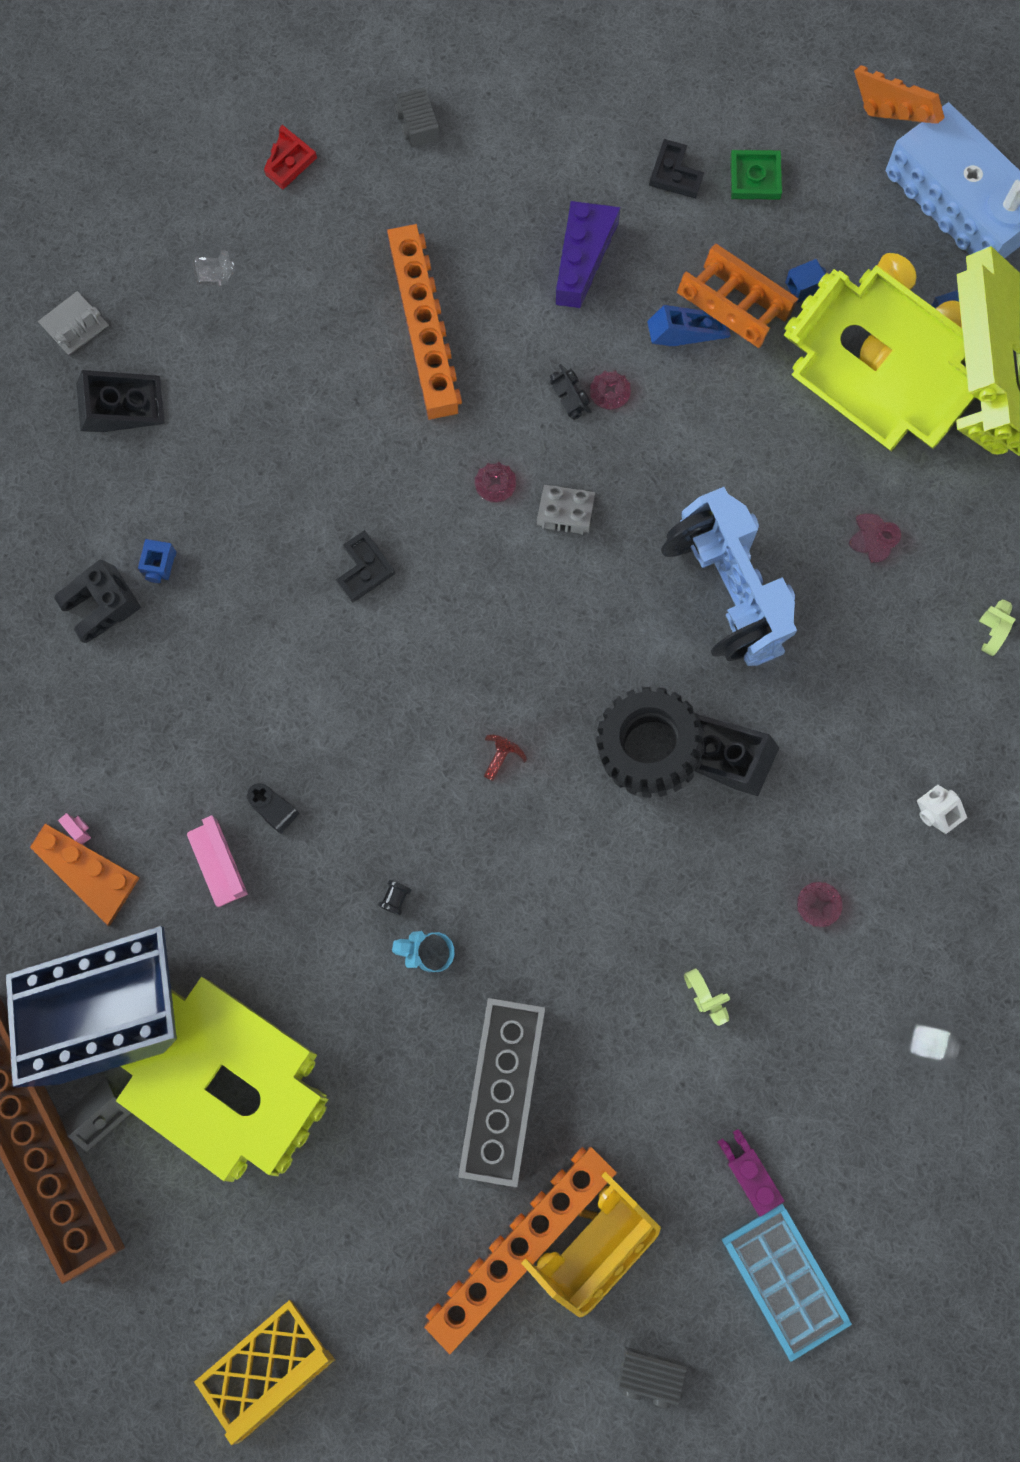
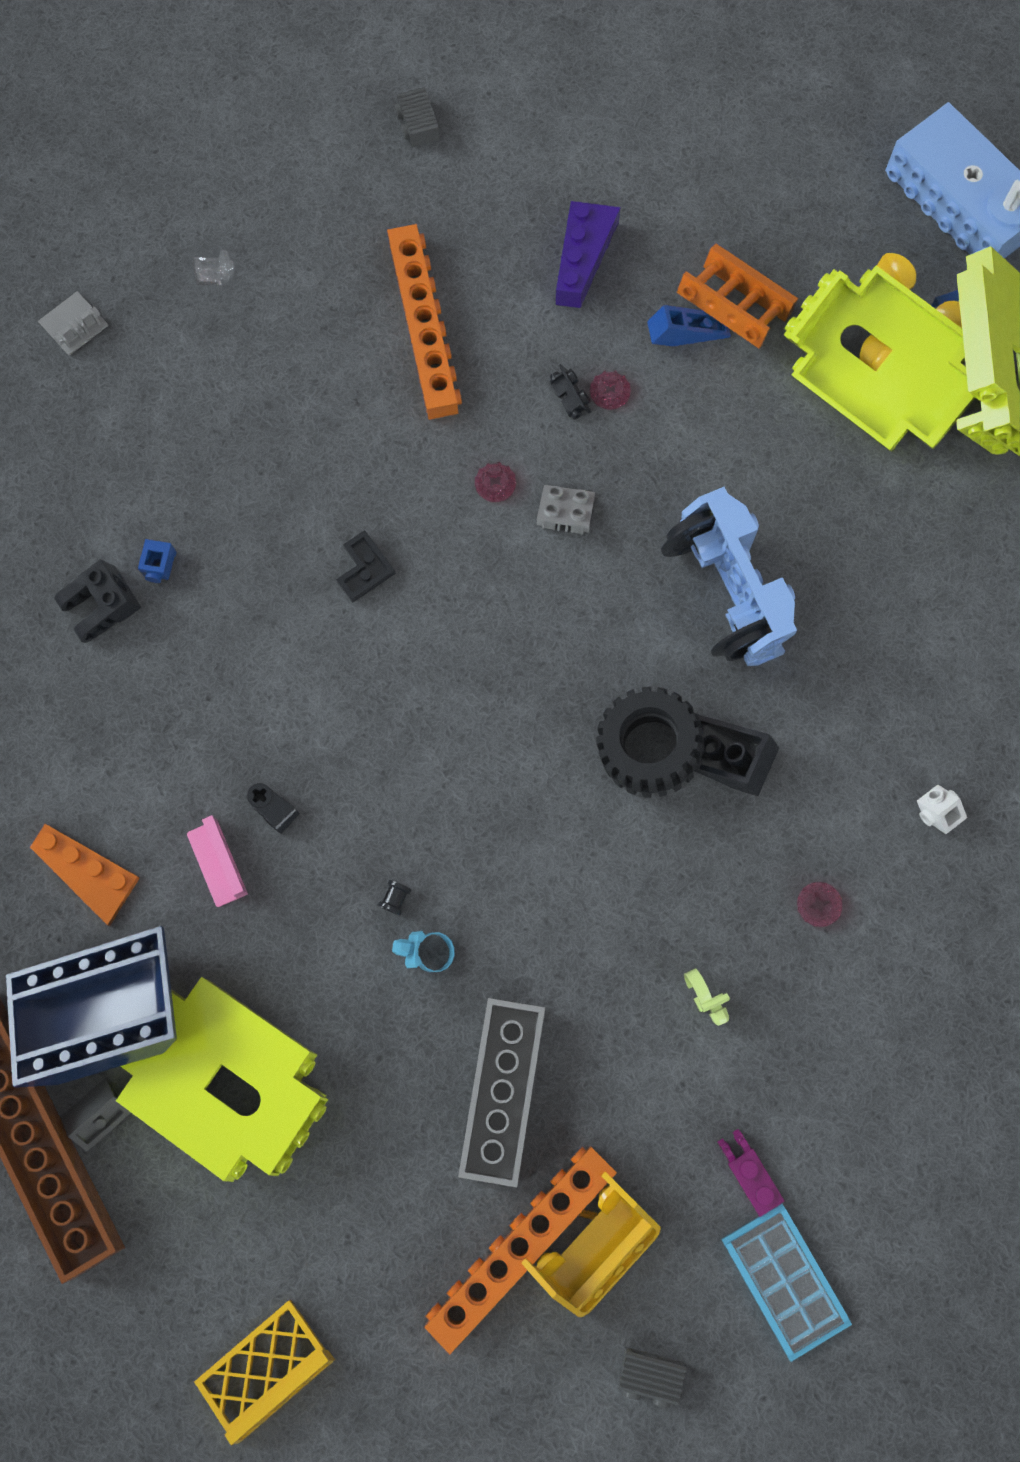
bright pink plate [58,813,91,845] -> none
black slope [76,370,165,432] -> none
red wing [264,125,317,190] -> none
clear red plant [484,734,527,781] -> none
black plate [649,139,704,199] -> none
green plate [730,150,782,200] -> none
blue brick [785,259,827,303] -> none
clear pink plate [848,514,901,563] -> none
orange wing [854,65,945,124] -> none
clear bracket [910,1024,959,1065] -> none
yellowish green piece [979,600,1016,656] -> none

